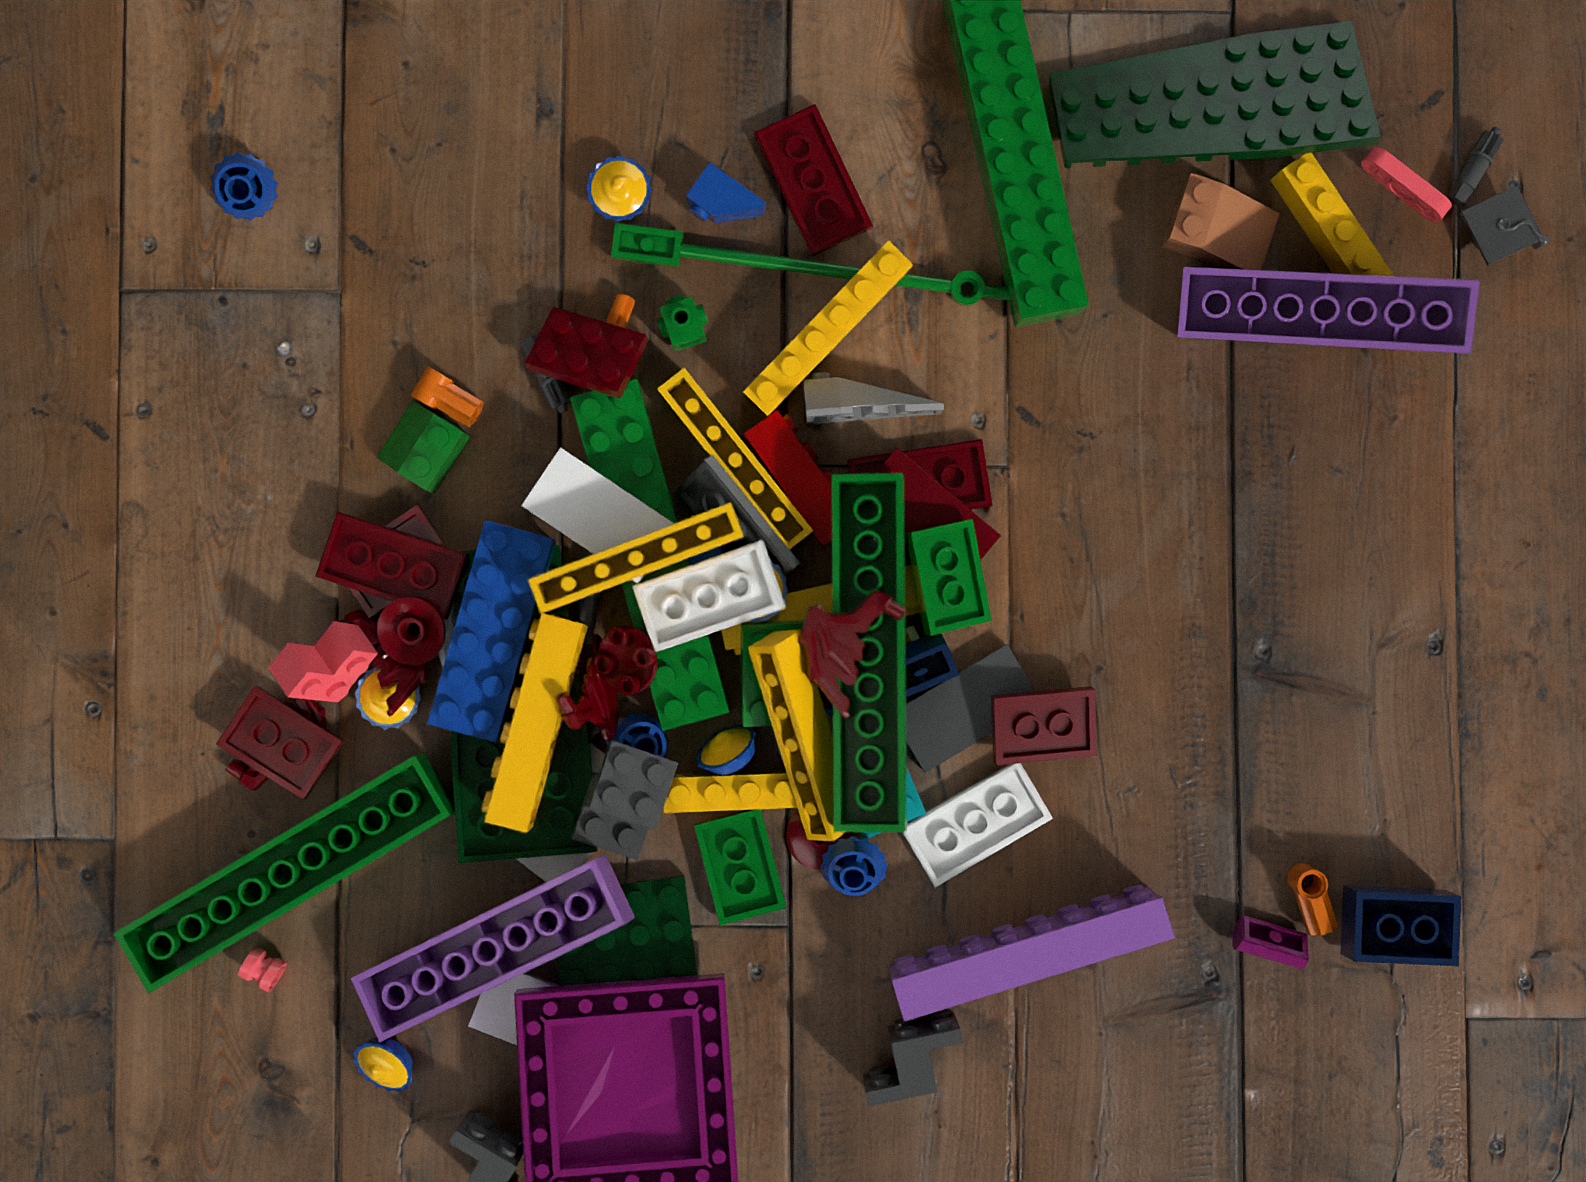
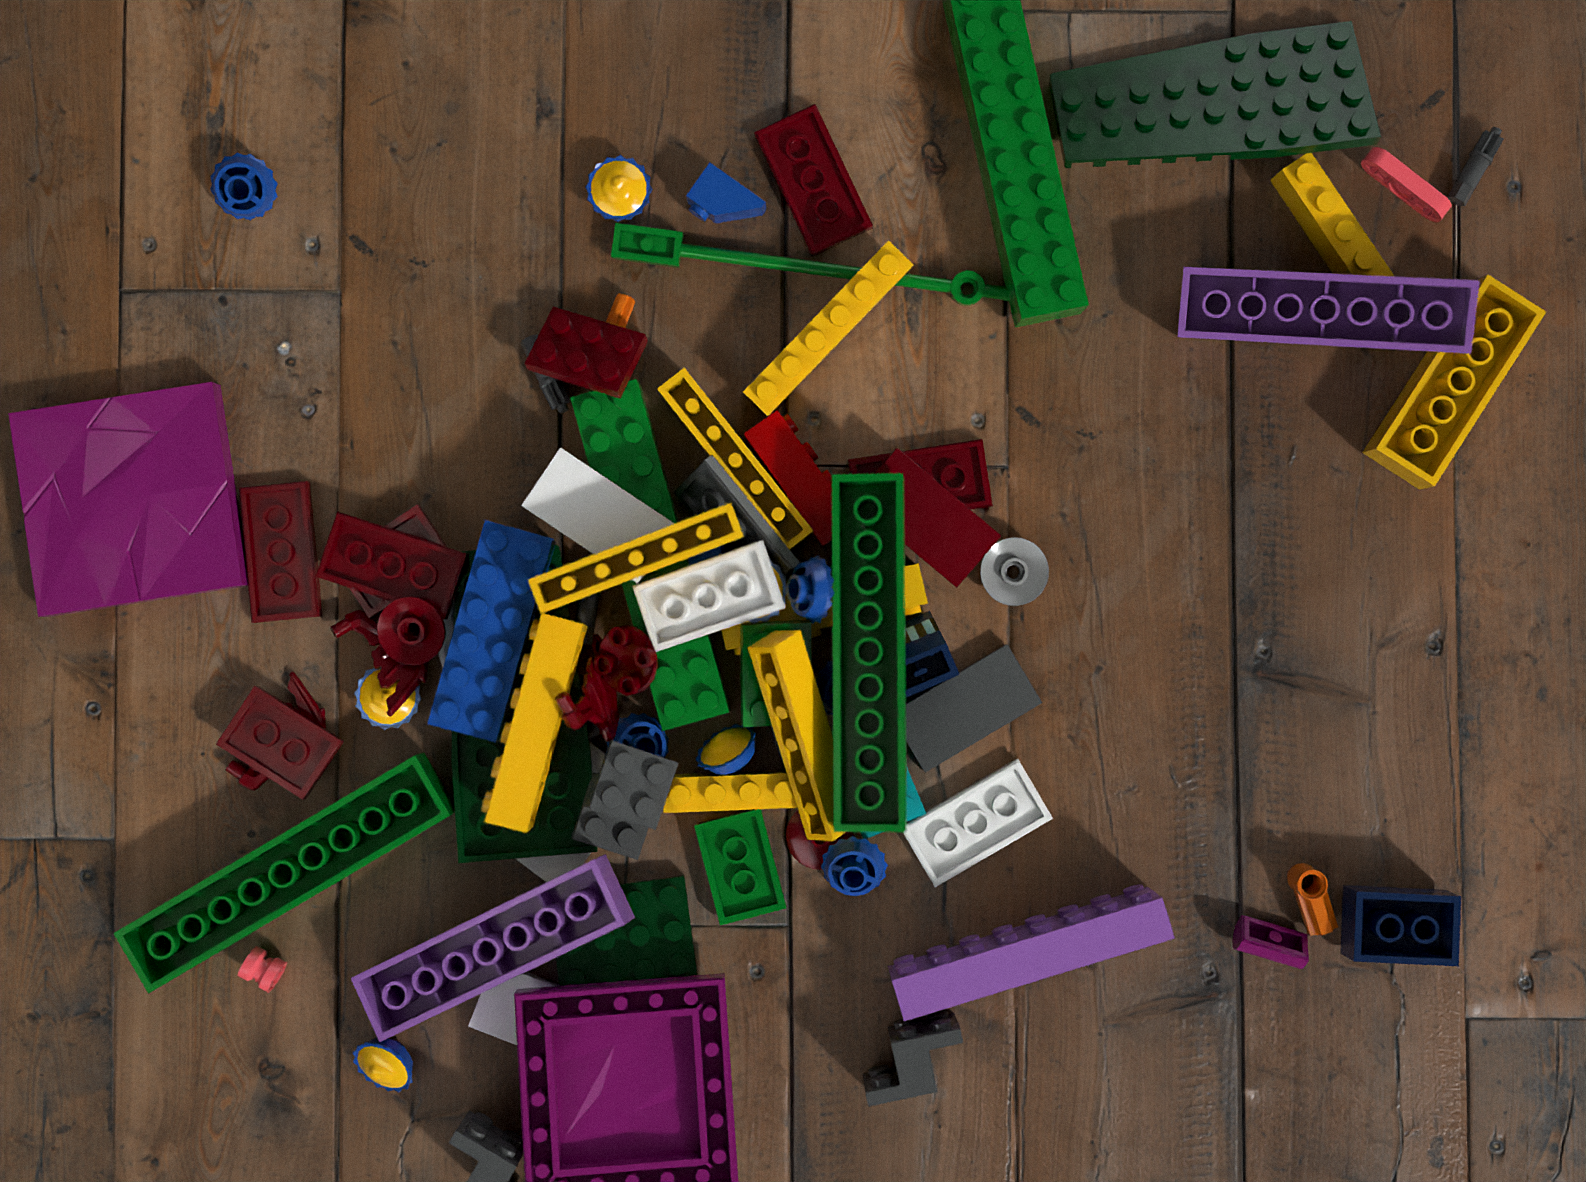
coral brick [268,621,378,702] -> none
green slope [376,400,471,494] -> none
orange piece [410,366,484,427] -> none
green brick [657,295,709,352] -> none
dark red animal [799,590,907,718] -> none
light grey wedge [803,372,944,425] -> none
green plate [905,519,992,636] -> none
dark red plate [991,686,1097,765] -> none
nougat slope [1161,173,1280,270] -> none
dark grey hat [1461,186,1549,265] -> none
none -> magenta tile [8,382,248,617]
none -> dark red tile [239,481,323,623]
none -> blue piece [786,555,834,624]
none -> light grey dish [980,537,1049,606]
none -> yellow brick [1362,274,1546,490]

